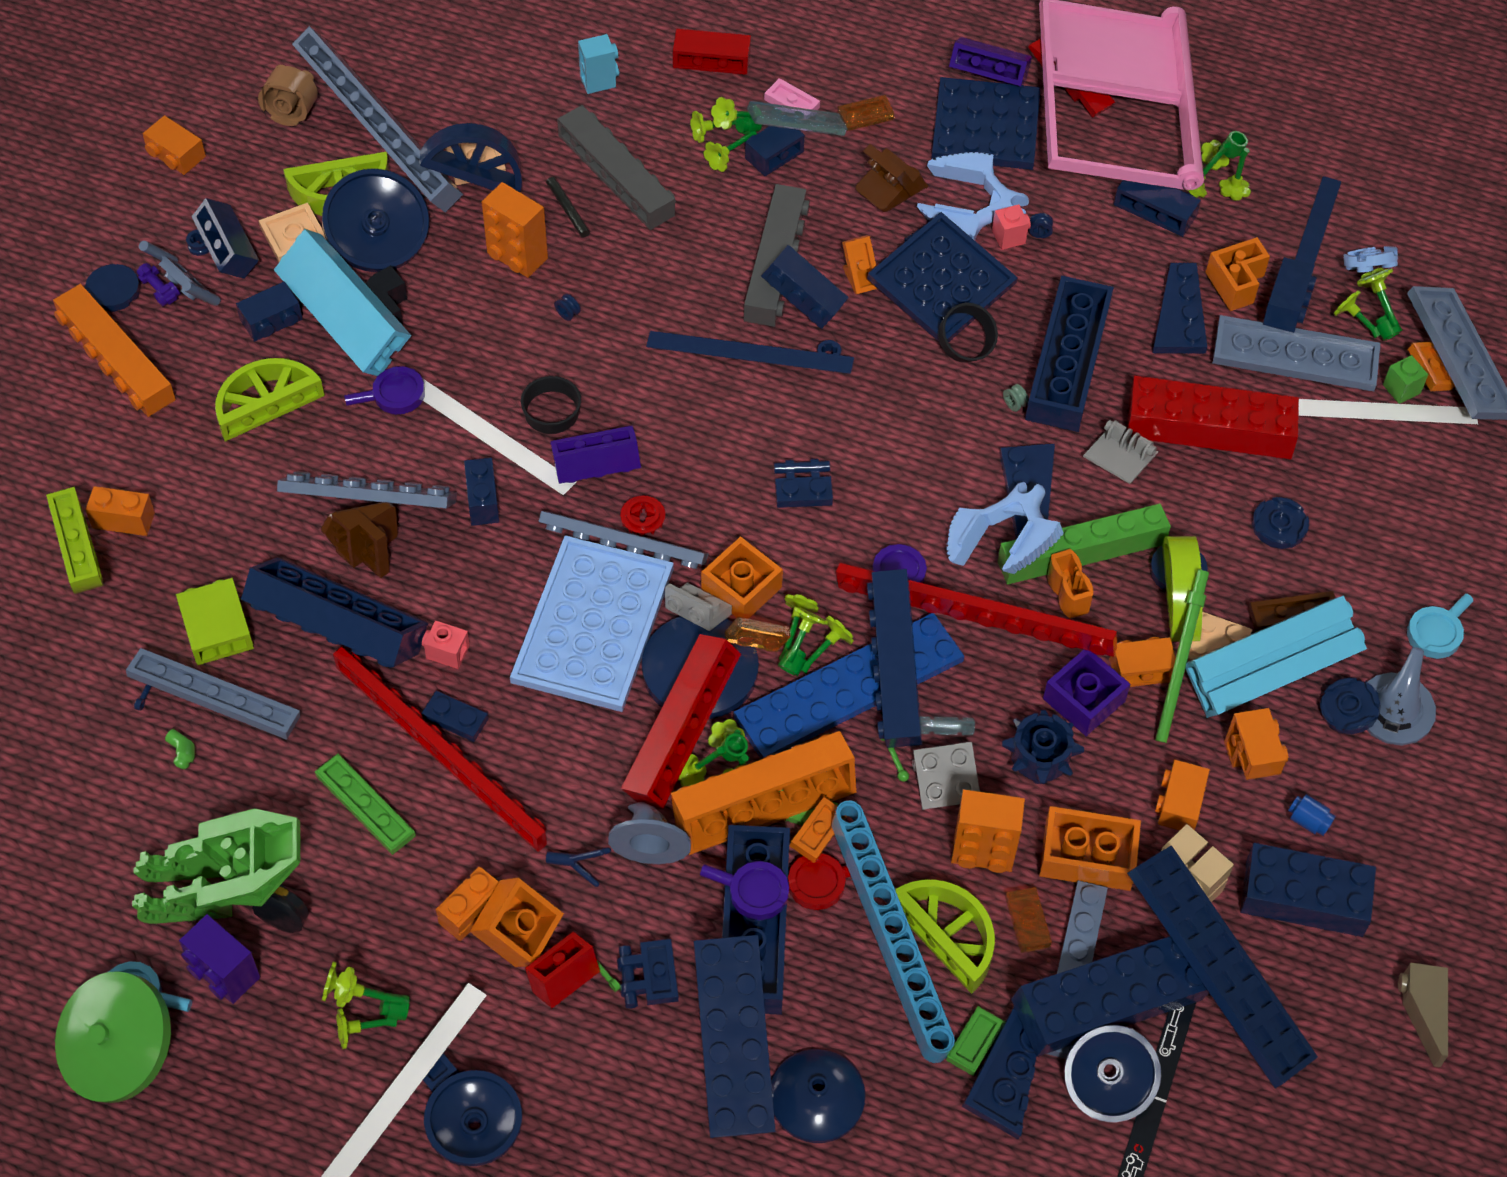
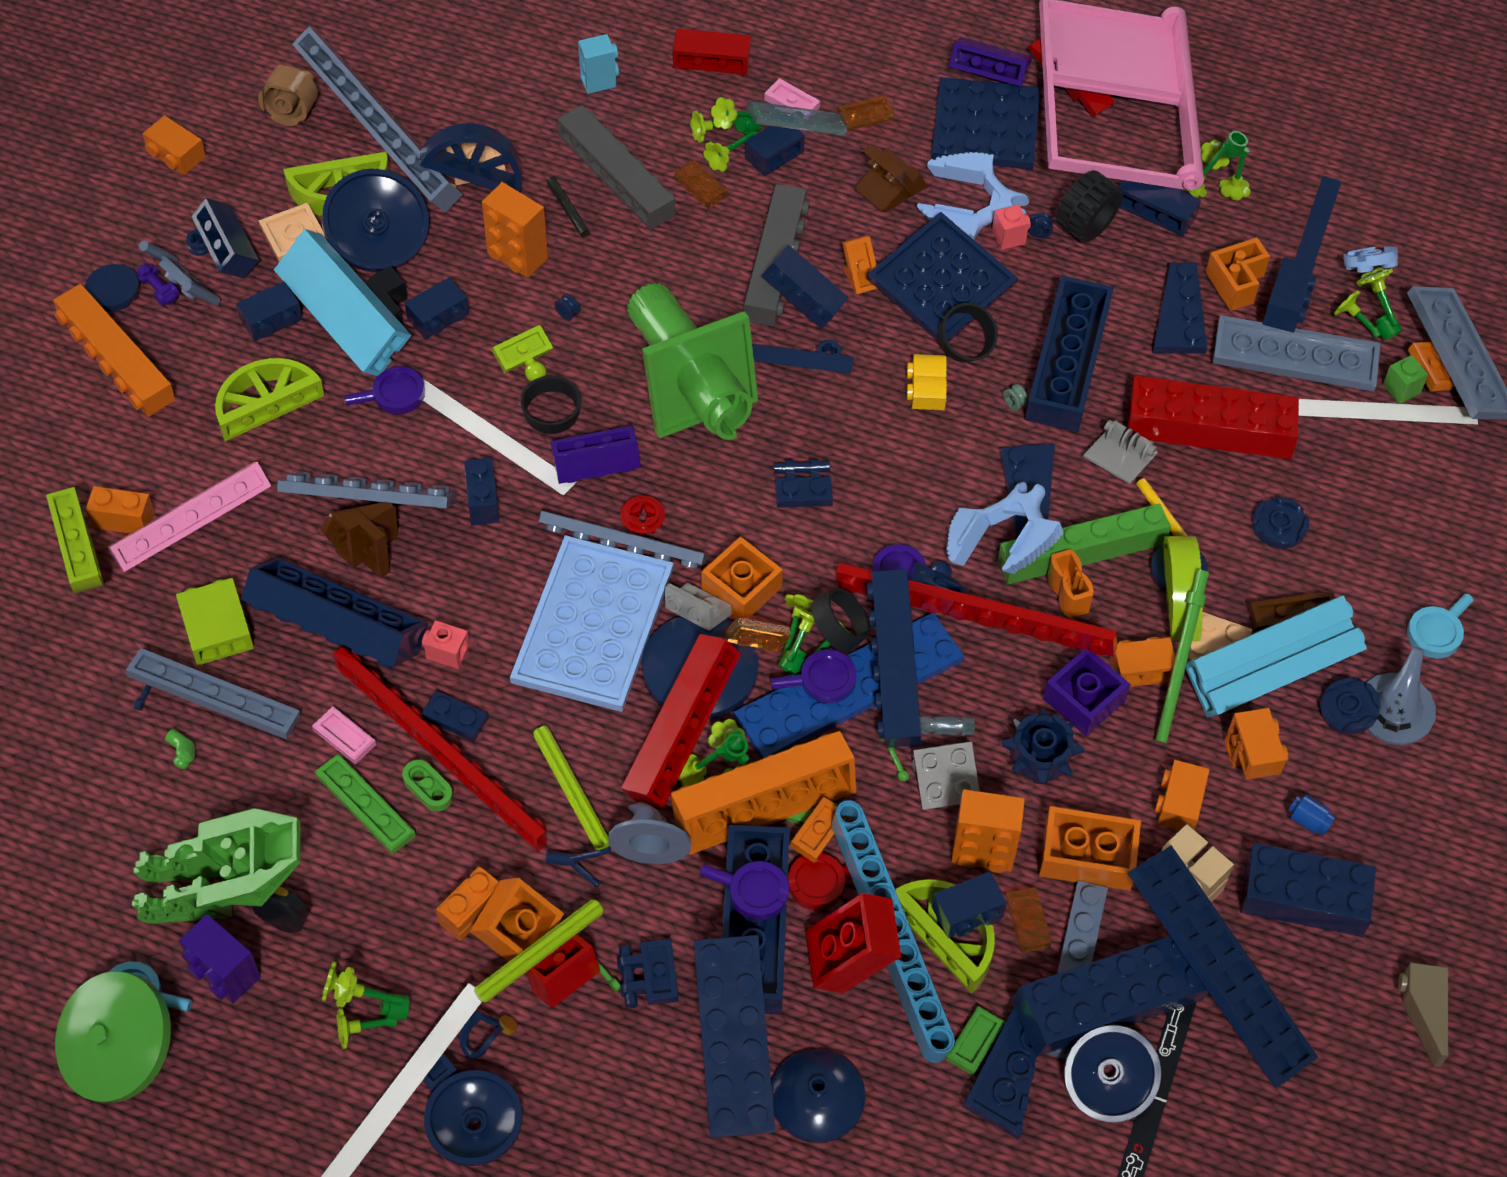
none -> bright pink plate [108,462,271,572]
none -> bright pink tile [312,706,376,765]
none -> bright green plate [402,760,453,812]
none -> dark blue brick [405,277,469,340]
none -> dark blue piece [460,1012,518,1059]
none -> lime axle [474,900,604,1003]
none -> lime plate [492,325,553,382]
none -> lime axle [534,726,610,850]
none -> bright green piece [627,283,758,440]
none -> clear orange plate [674,160,727,209]
none -> dark purple piece [770,650,856,704]
none -> red brick [806,893,901,994]
none -> black tyre [812,588,870,652]
none -> yellow brick [907,354,947,410]
none -> dark blue plate [909,561,967,594]
none -> dark blue brick [932,872,1007,938]
none -> black tyre [1056,170,1123,243]
none -> yellow bar [1136,478,1188,536]

